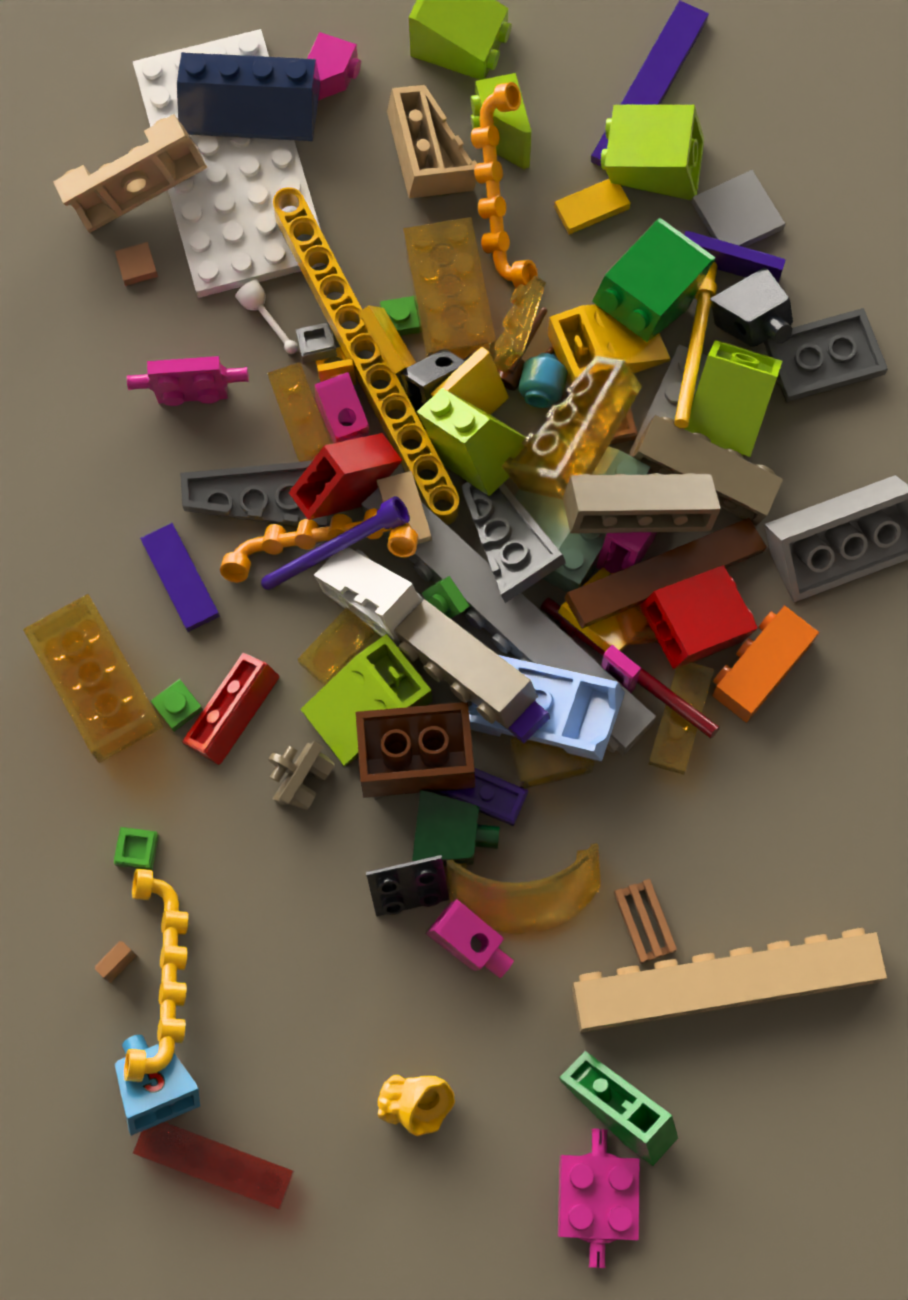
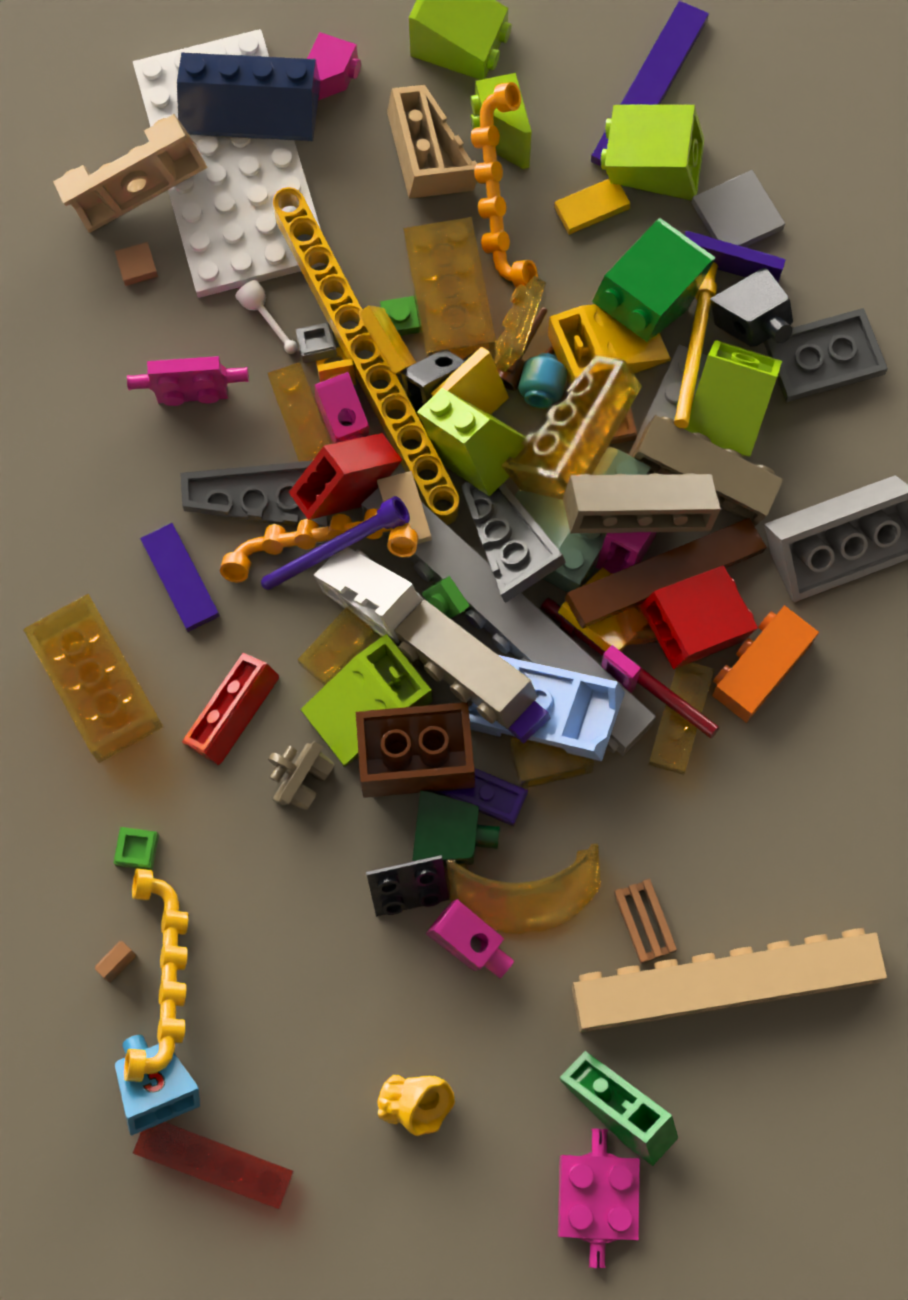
bright green plate [151,679,203,732] -> none

